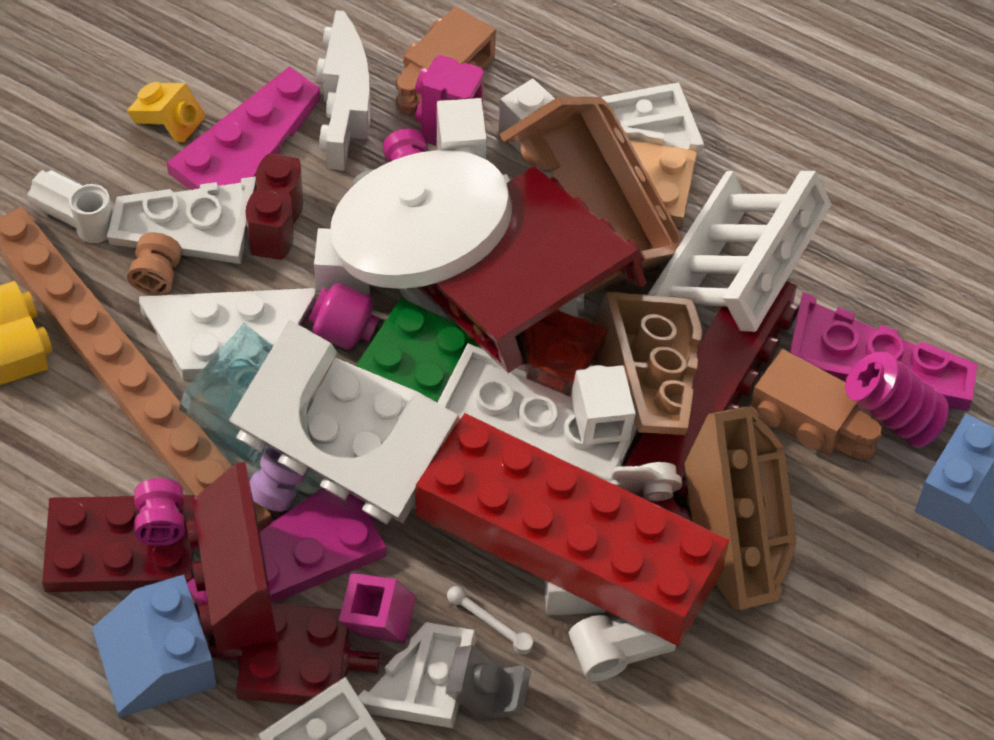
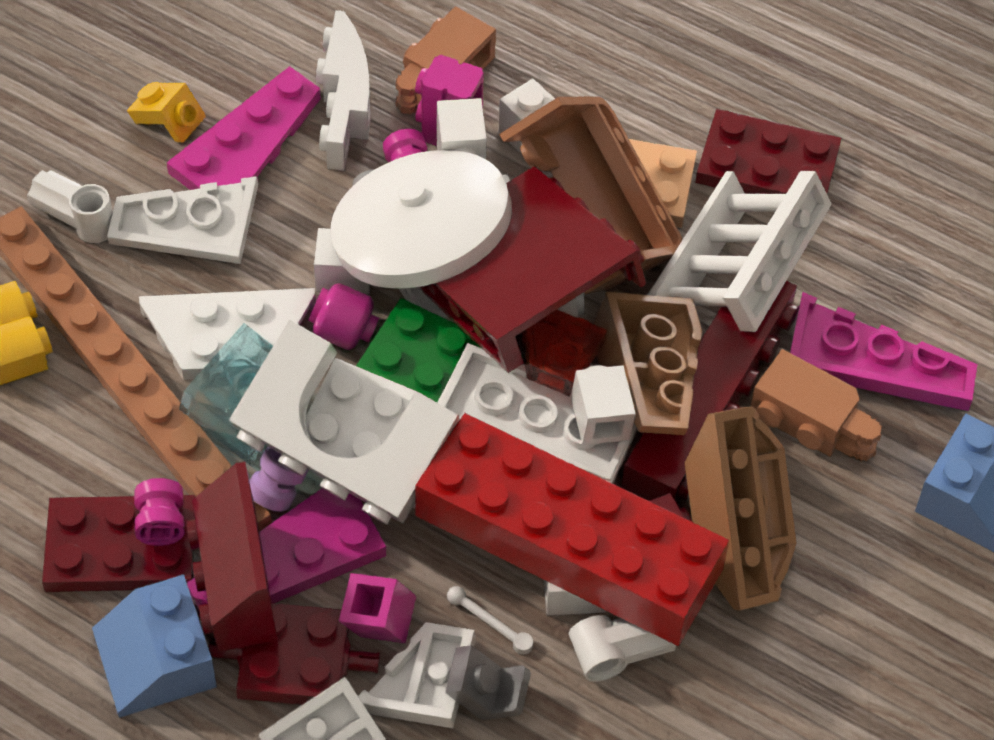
nougat wheel [127,232,182,296] -> none
dark red brick [245,154,303,260] -> none
white wing [601,82,704,156] -> none
white plate [610,462,682,501] -> none
dark pink piece [845,351,949,447] -> none
none -> dark red plate [695,109,842,194]

